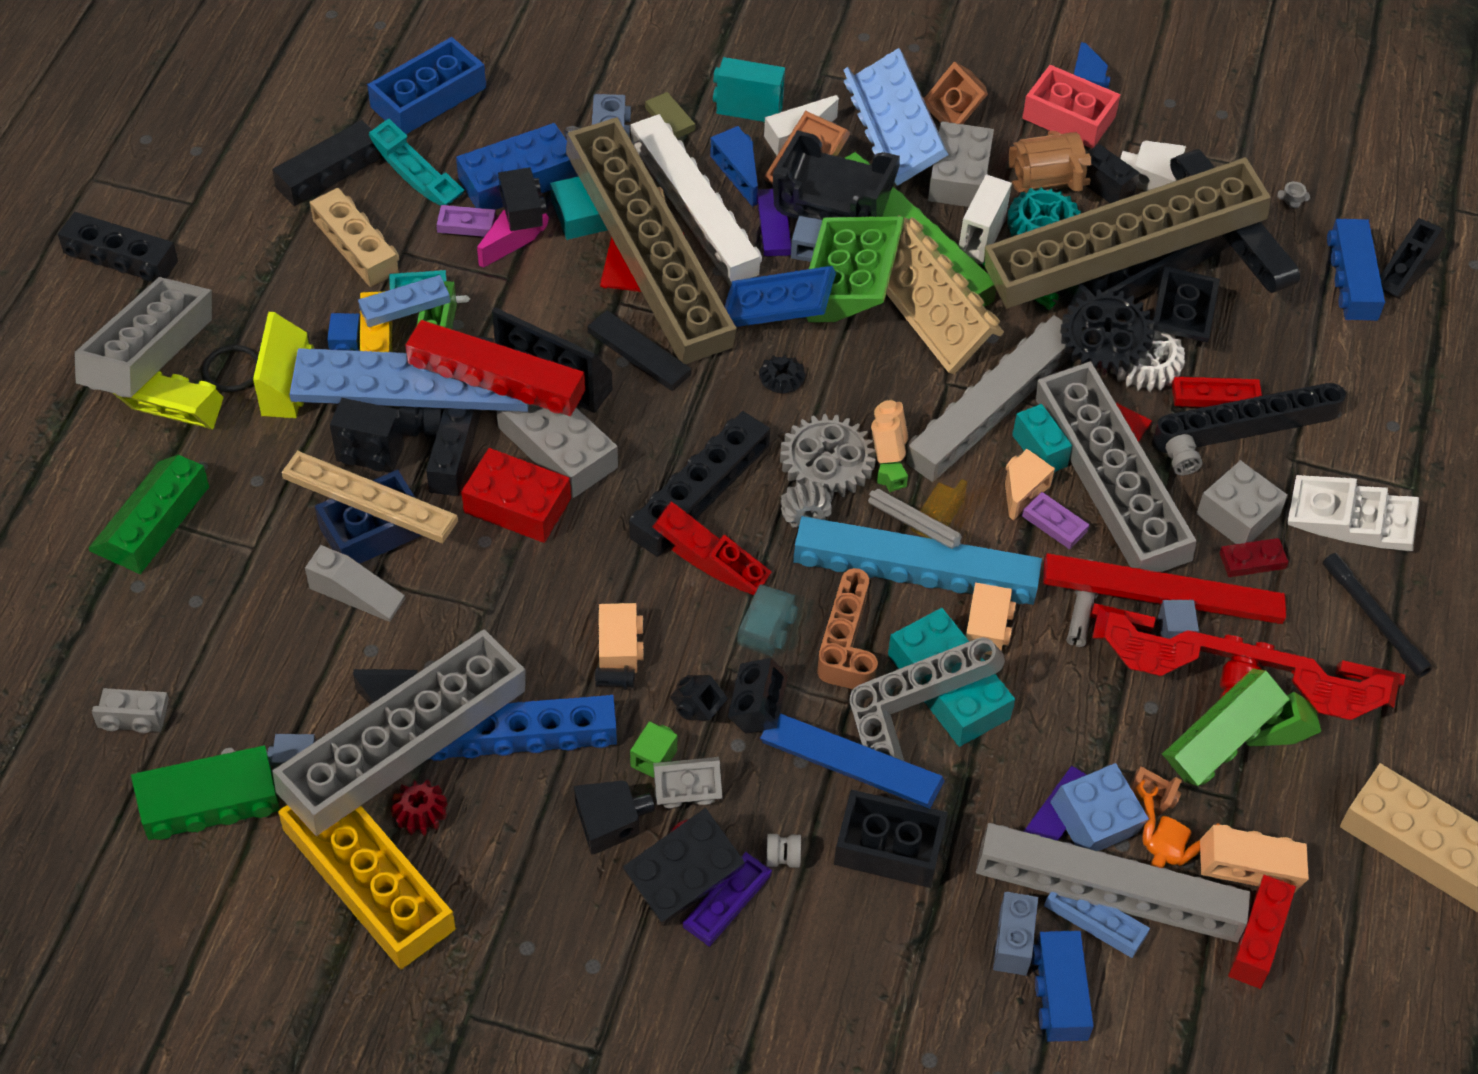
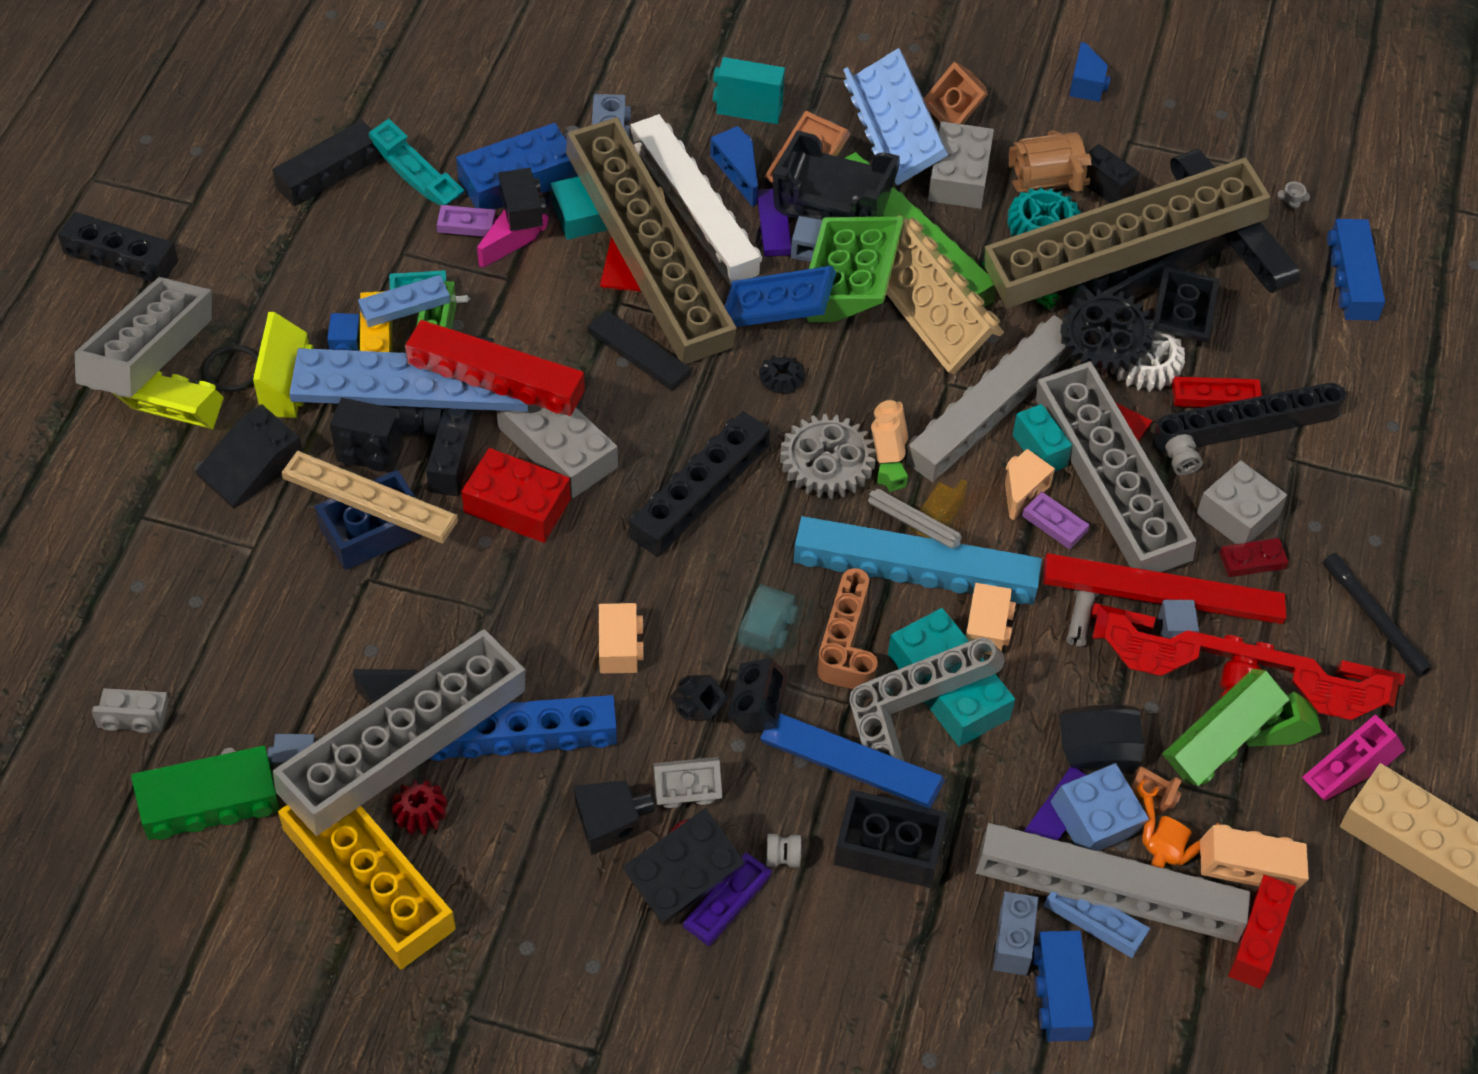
green slope [89,454,209,574] -> none
light grey slope [305,545,405,622] -> none
tan brick [310,188,399,288] -> none
blue brick [367,37,486,134] -> none
black slope [492,307,613,413] -> none
black pin [595,665,635,690] -> none
bright green brick [630,721,677,778] -> none
olive tile [645,92,695,138] -> none
red slope [652,501,772,595] -> none
white slope [764,95,839,156] -> none
light grey gear [781,480,832,527] -> none
white brick [959,175,1012,264] -> none
coral brick [1022,65,1121,149] -> none
white torso [1120,141,1186,191] -> none
white slope [1288,475,1419,551] -> none
black slope [1380,218,1447,299] -> none
none -> black slope [196,404,303,509]
none -> black slope [1059,705,1145,774]
none -> dark pink slope [1302,714,1405,801]

